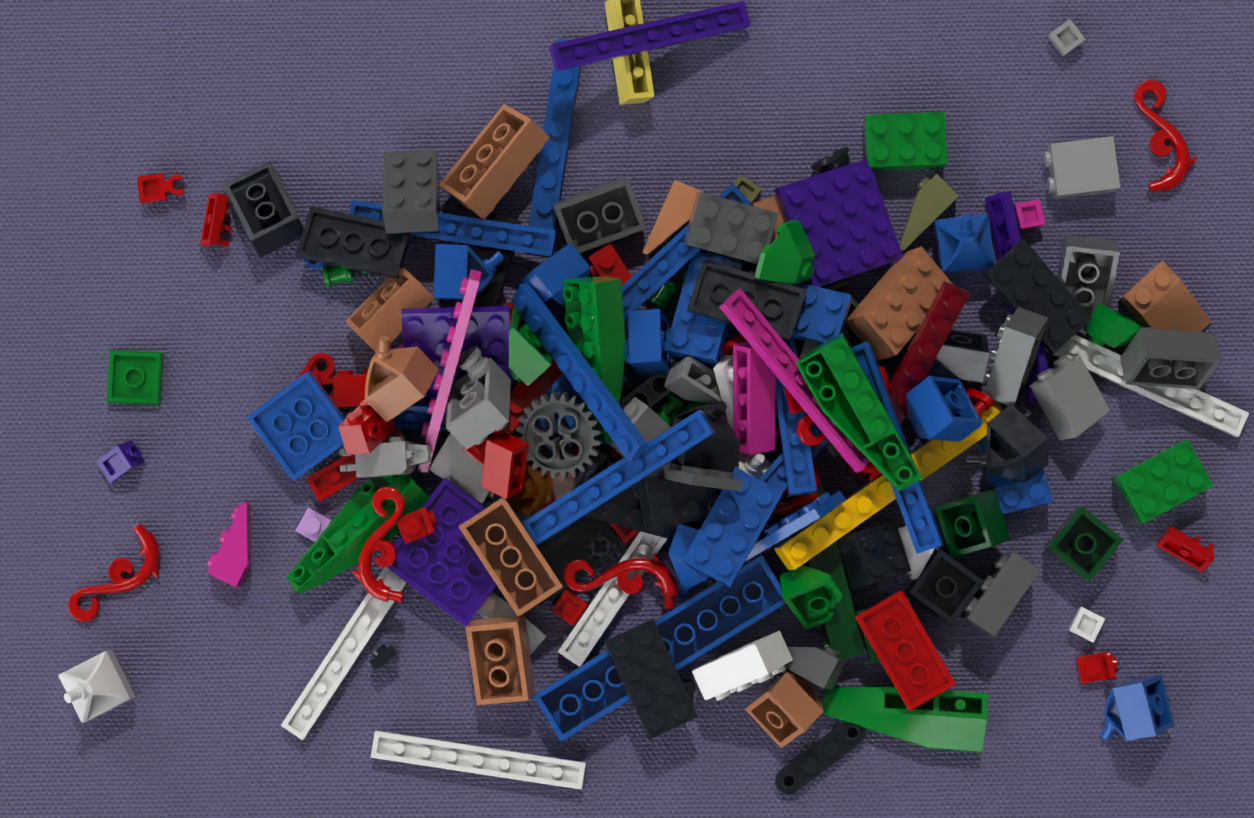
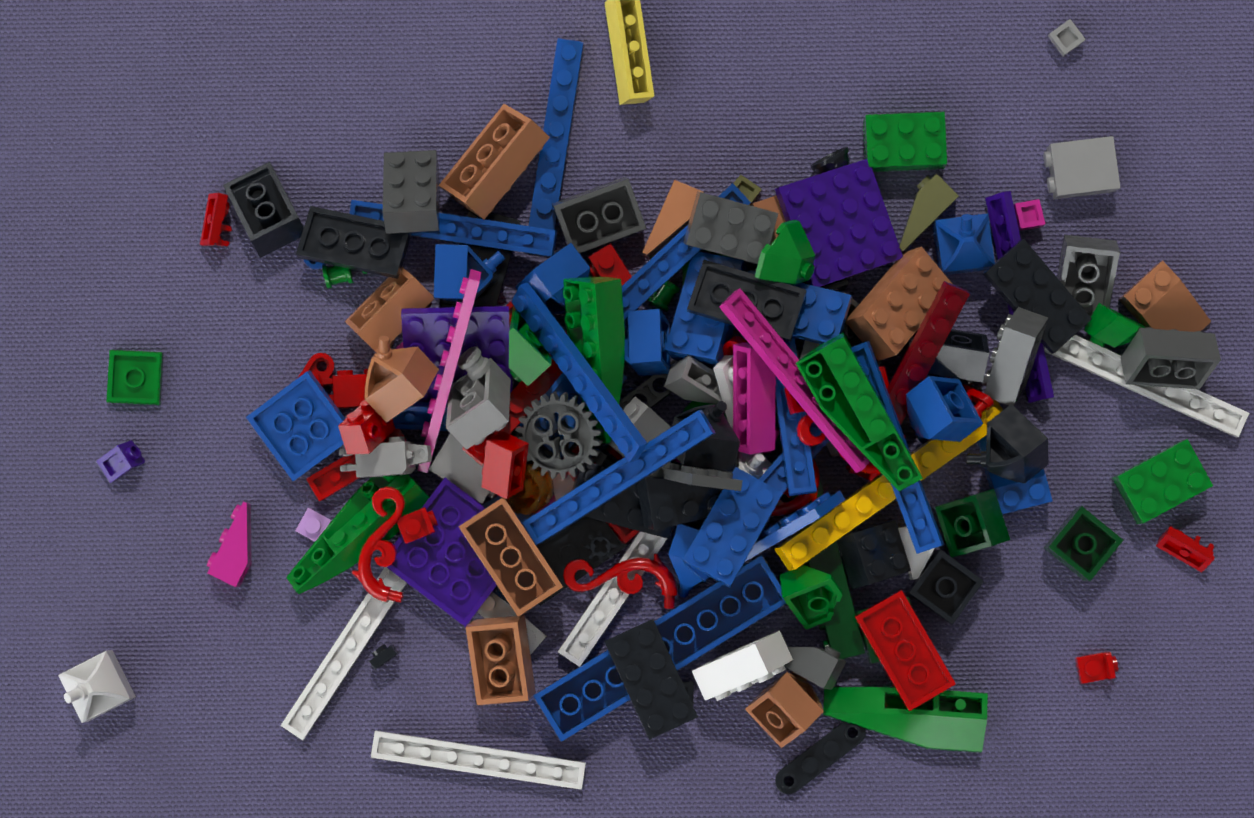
red plant [68,523,160,622] -> none
red plate [137,173,185,204] -> none
dark purple plate [549,1,751,72] -> none
red plate [551,589,588,626] -> none
green bush [653,393,687,427] -> none
dark grey brick [962,551,1040,637] -> none
light grey brick [1030,356,1110,441] -> none
white plate [1068,607,1105,642] -> none
blue piece [1100,674,1175,741] -> none
red plant [1134,79,1196,193] -> none

